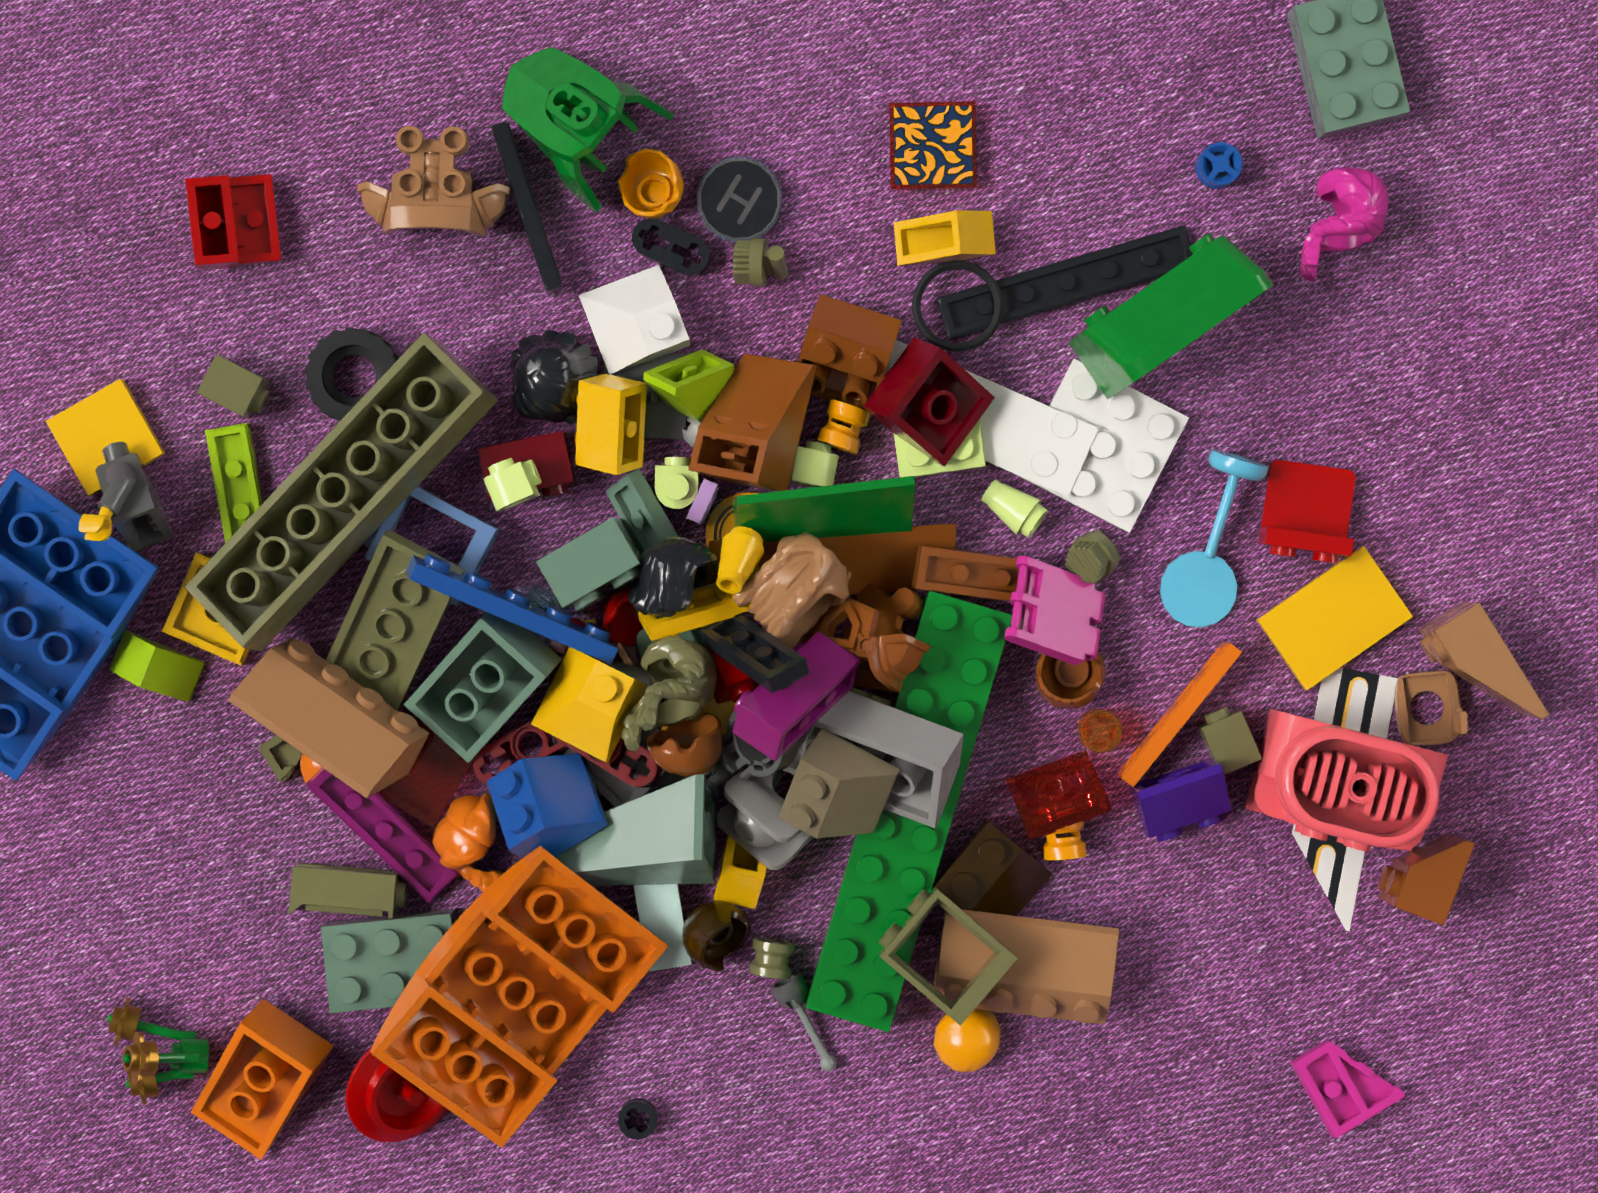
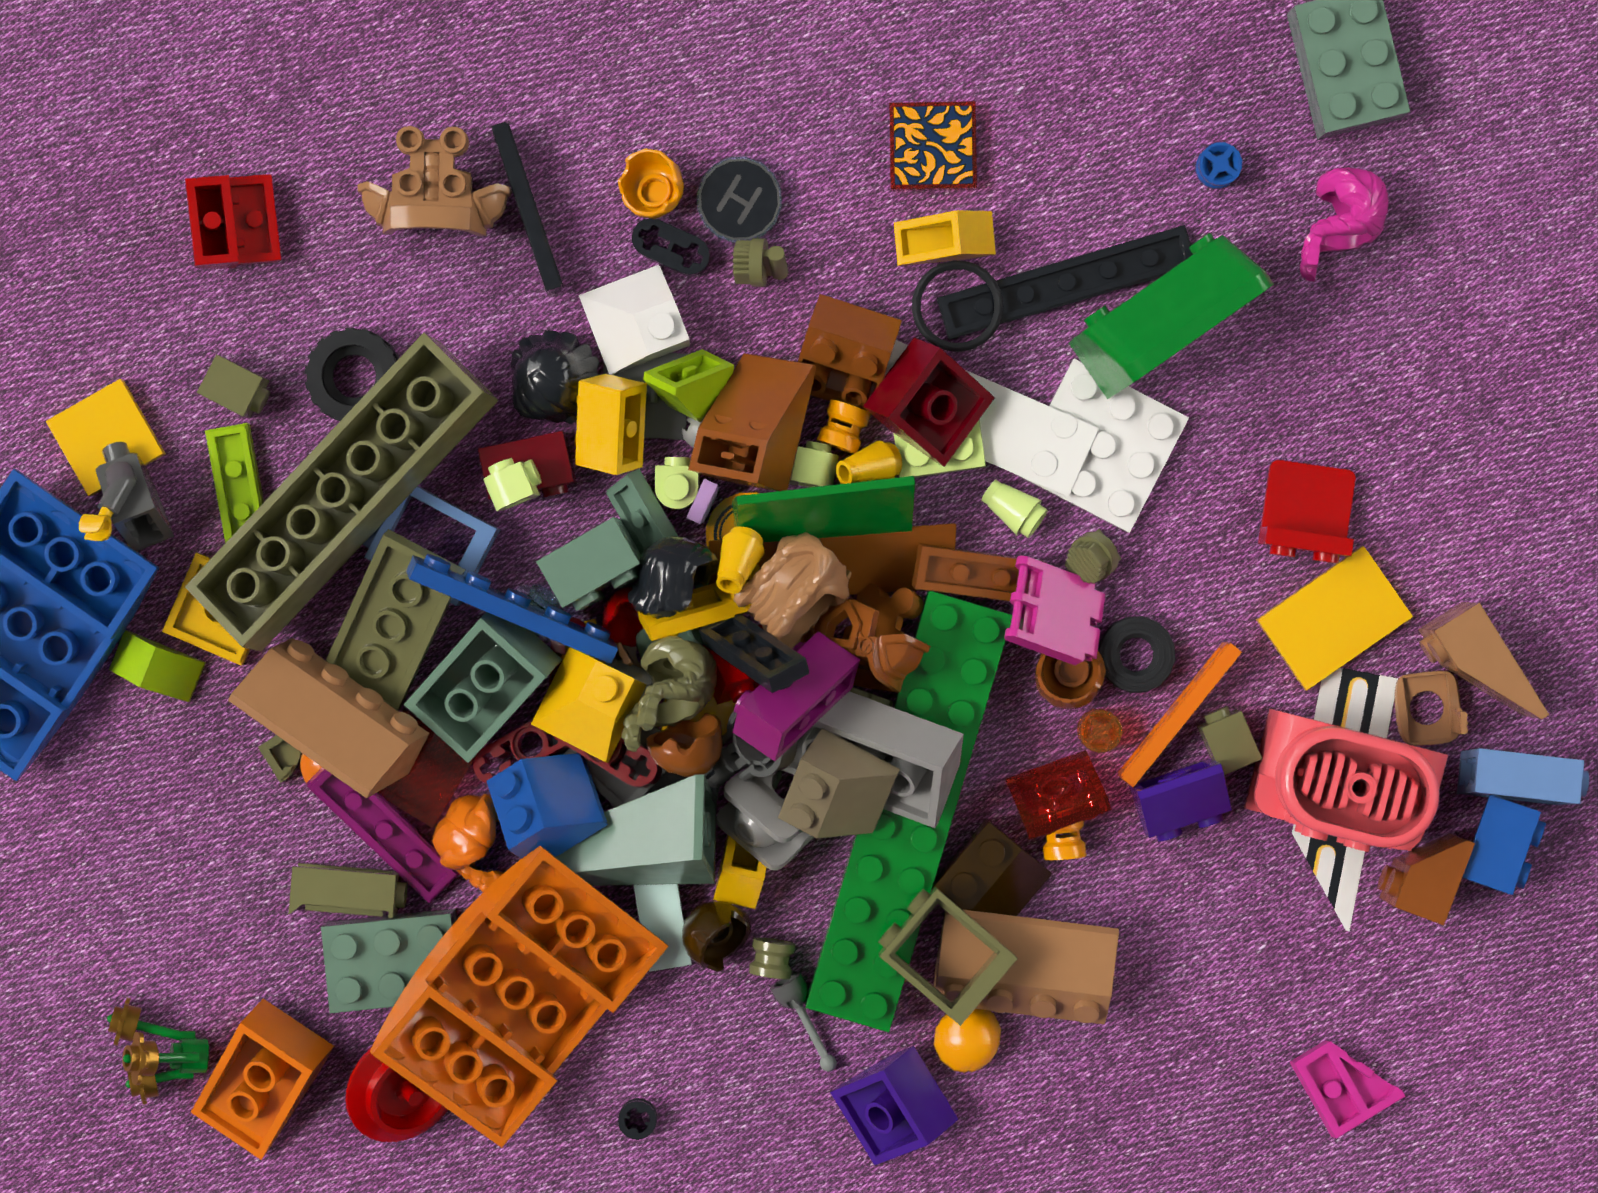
green piece [502,47,675,213] -> none
medium azure piece [1160,449,1269,627] -> none
none -> dark purple slope [830,1046,959,1166]
none -> yellow cone [836,441,902,484]
none -> black tyre [1098,616,1175,693]
none -> medium blue window [1457,748,1589,806]
none -> blue slope [1462,794,1546,895]

